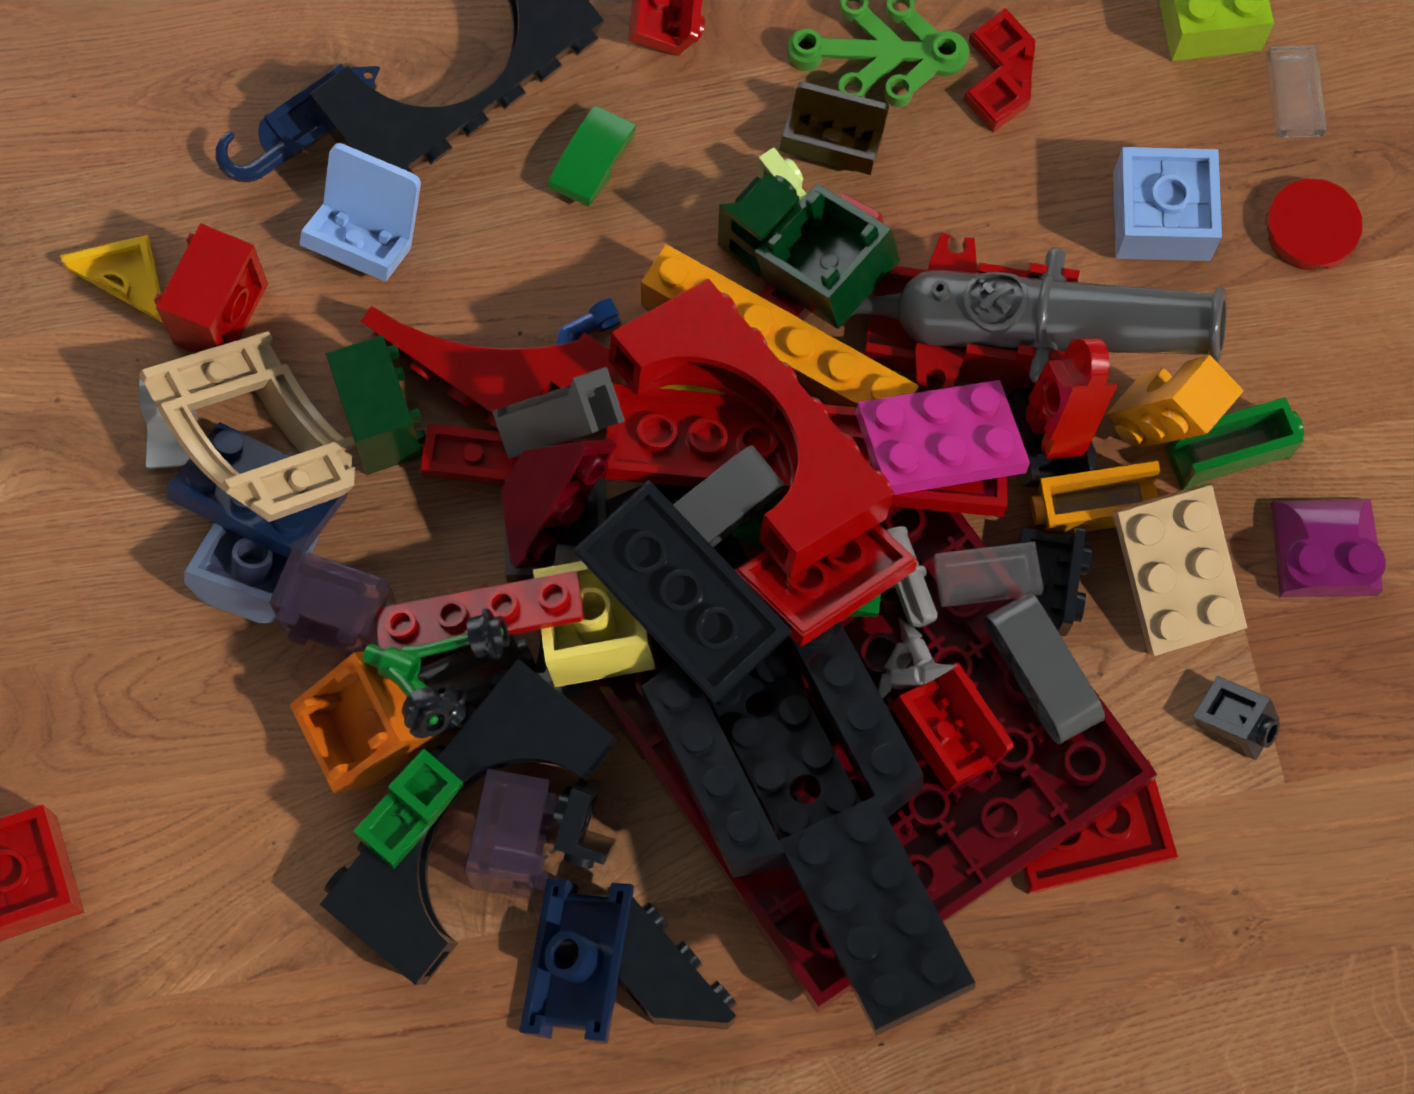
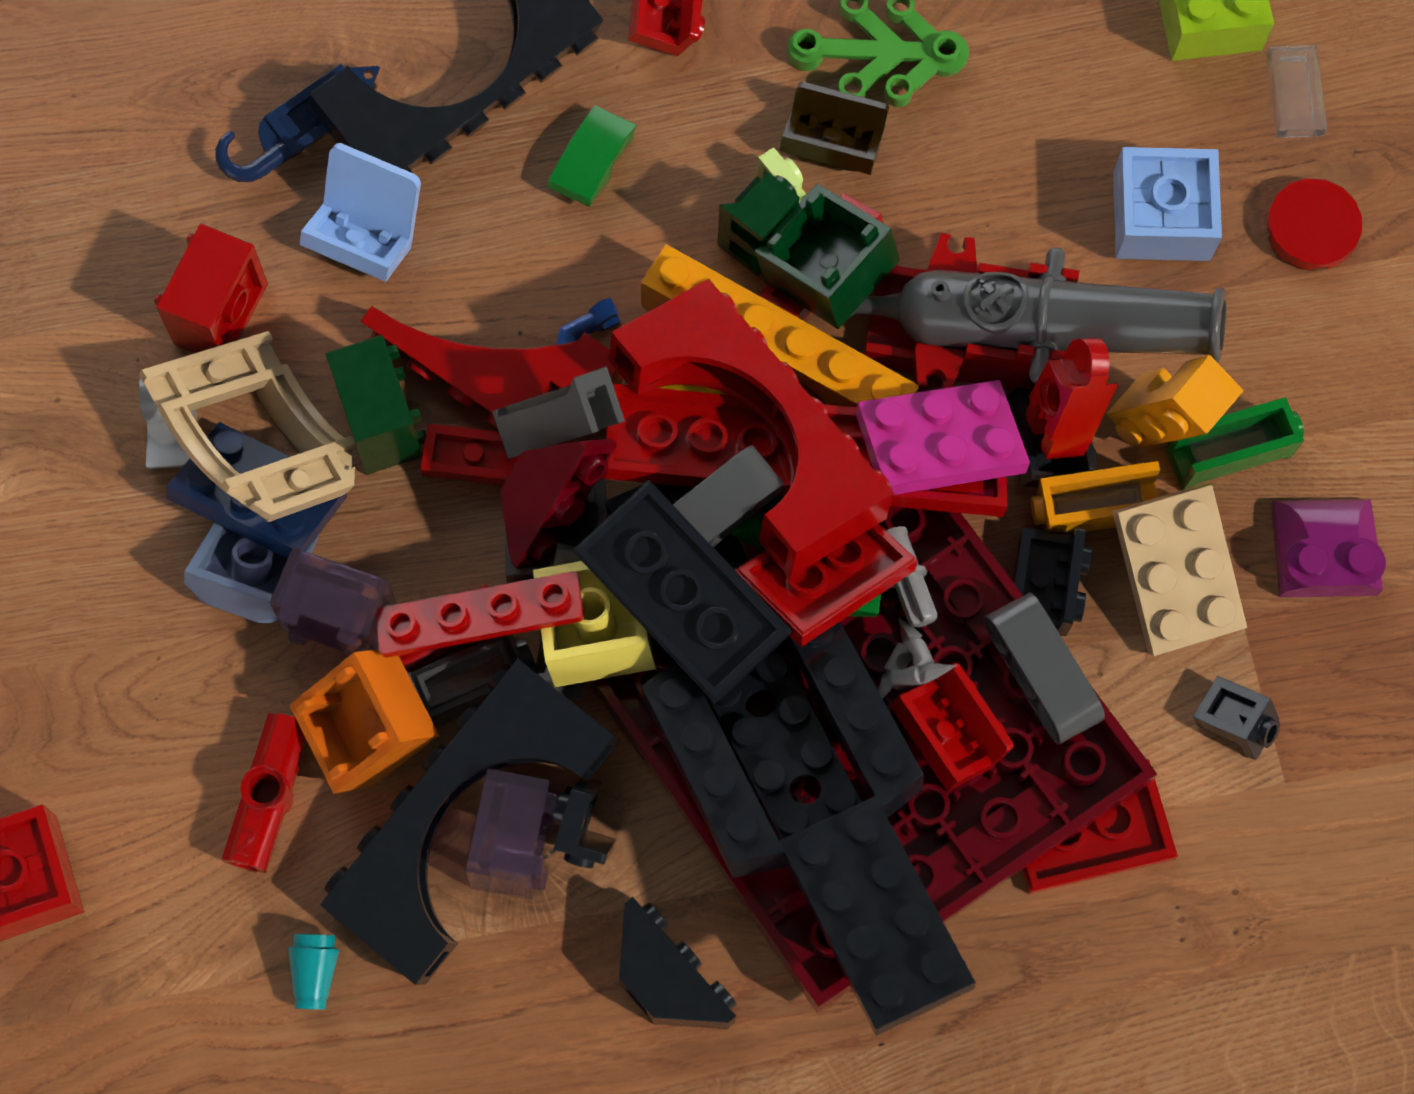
yellow tile [60,235,163,322] -> none
green slope [353,748,463,870] -> none
black plant [362,608,510,738] -> none
dark blue piece [519,878,634,1044] -> none
clear tile [933,542,1043,607] -> none
red tile [963,8,1036,132] -> none
none -> red piece [221,713,307,873]
none -> teal cone [288,934,340,1010]

